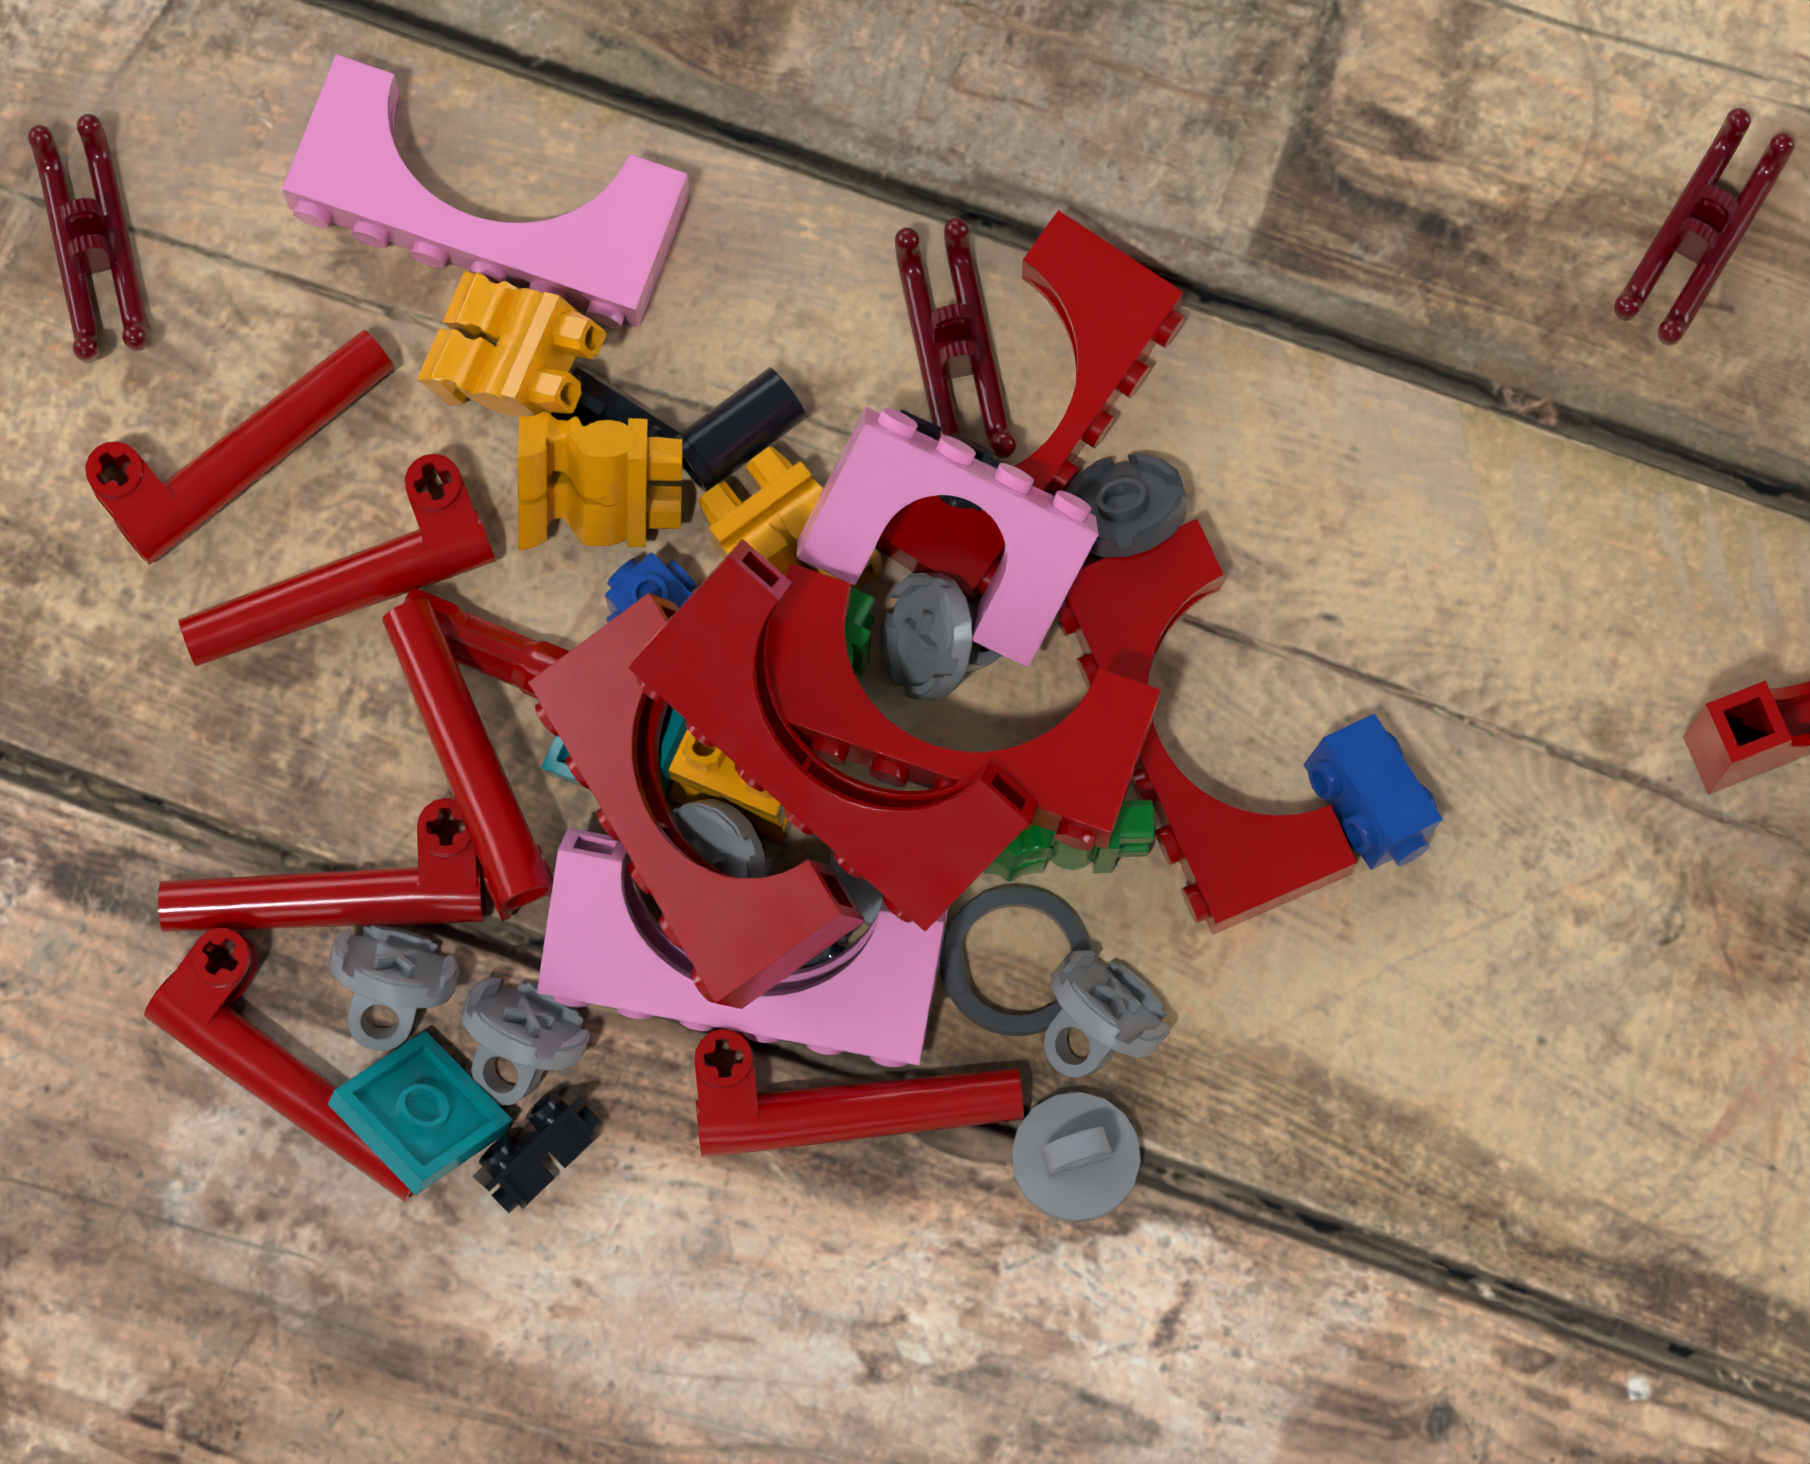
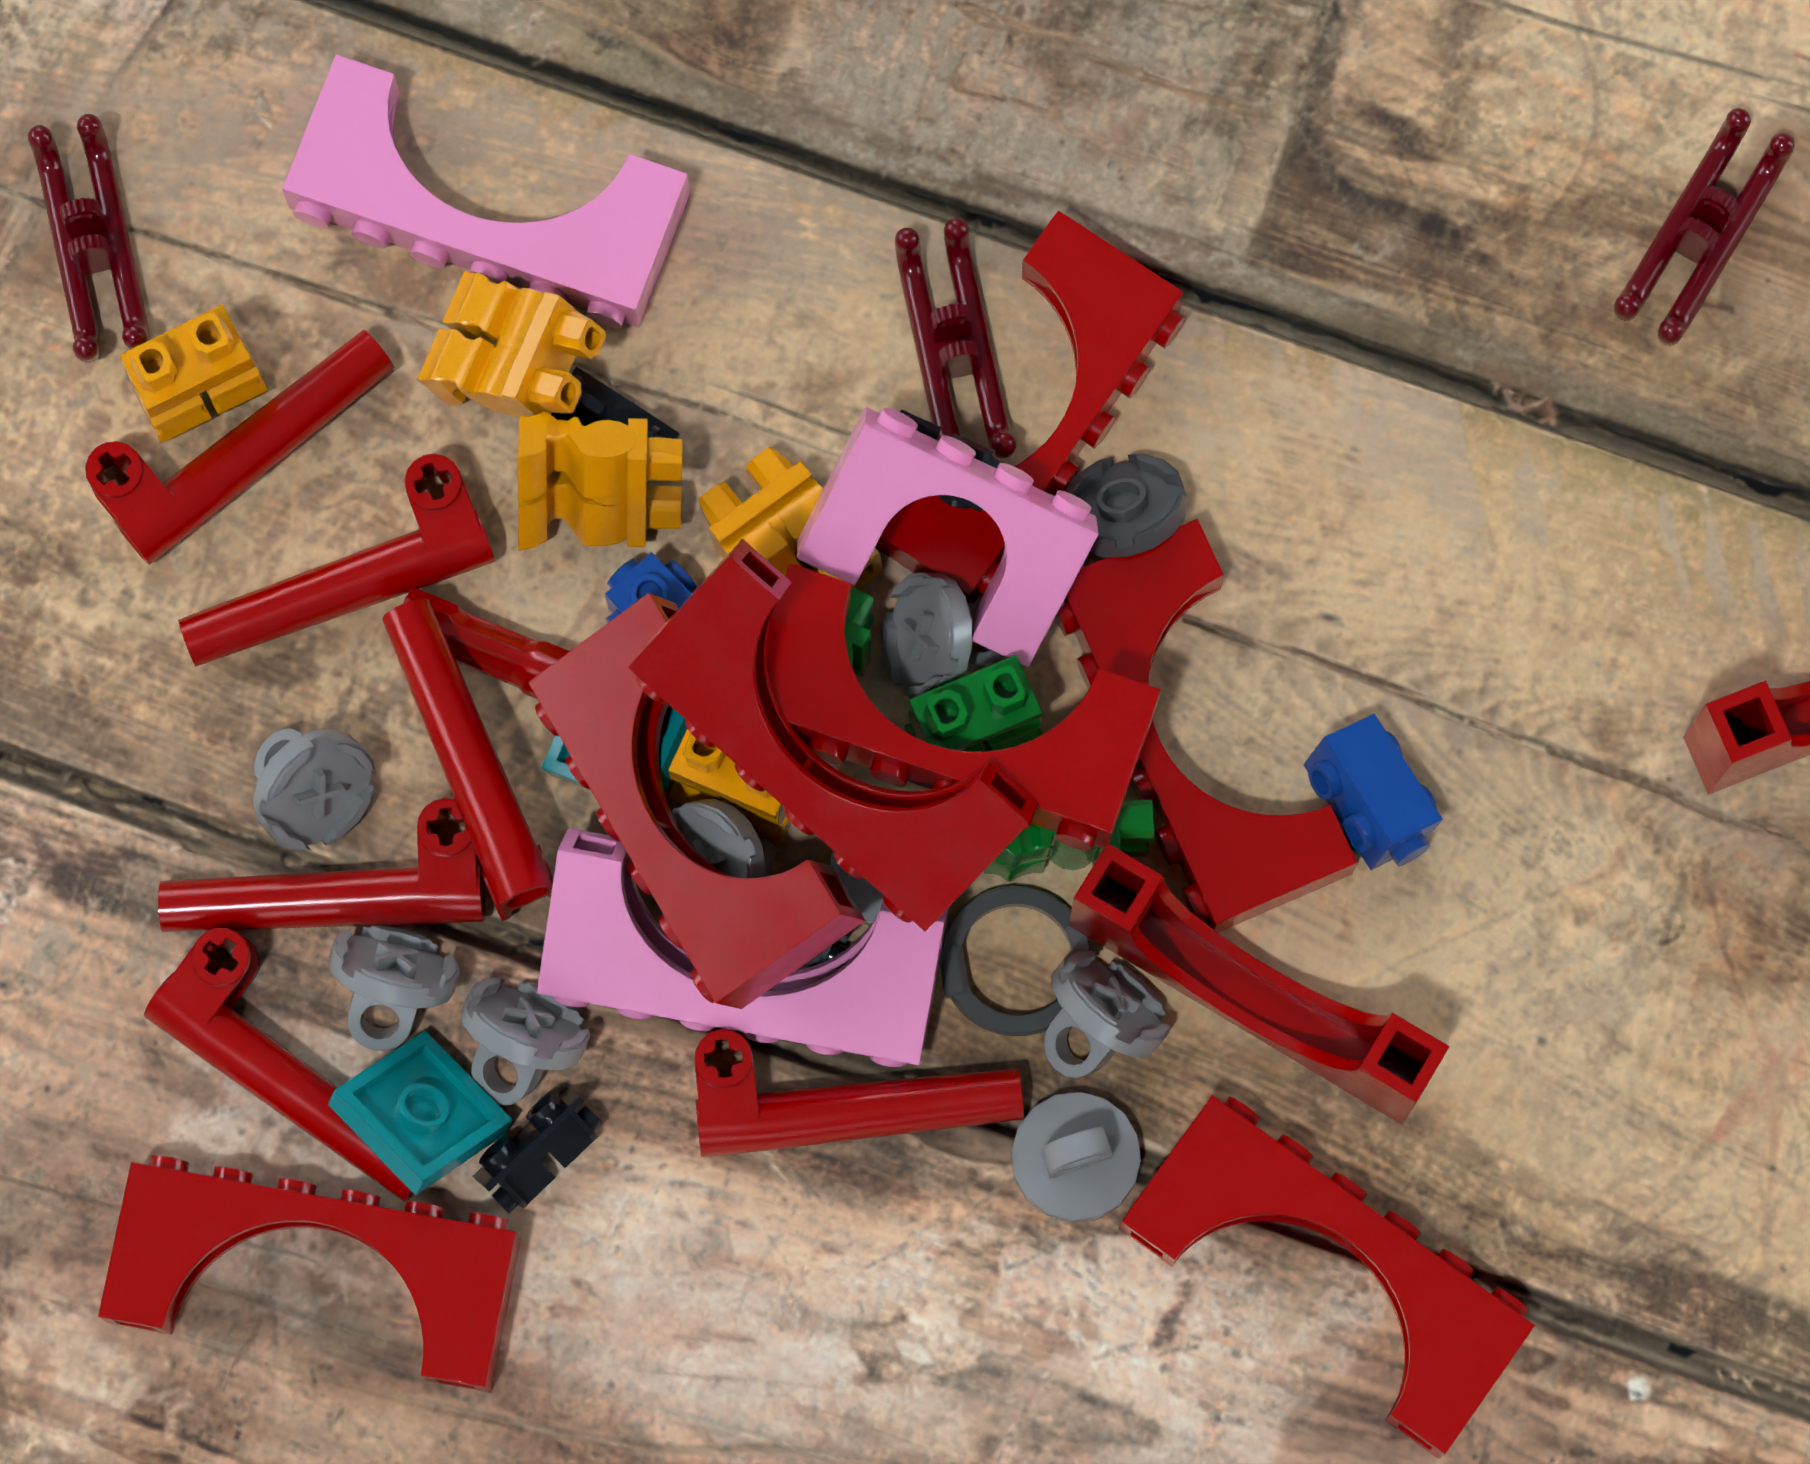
black pin [673,367,807,493] -> none
none -> red arch [98,1155,521,1393]
none -> light orange hips [119,304,269,443]
none -> light grey tile [253,729,376,851]
none -> green hips [904,655,1043,752]
none -> red arch [1069,843,1450,1125]
none -> red arch [1119,1095,1535,1459]

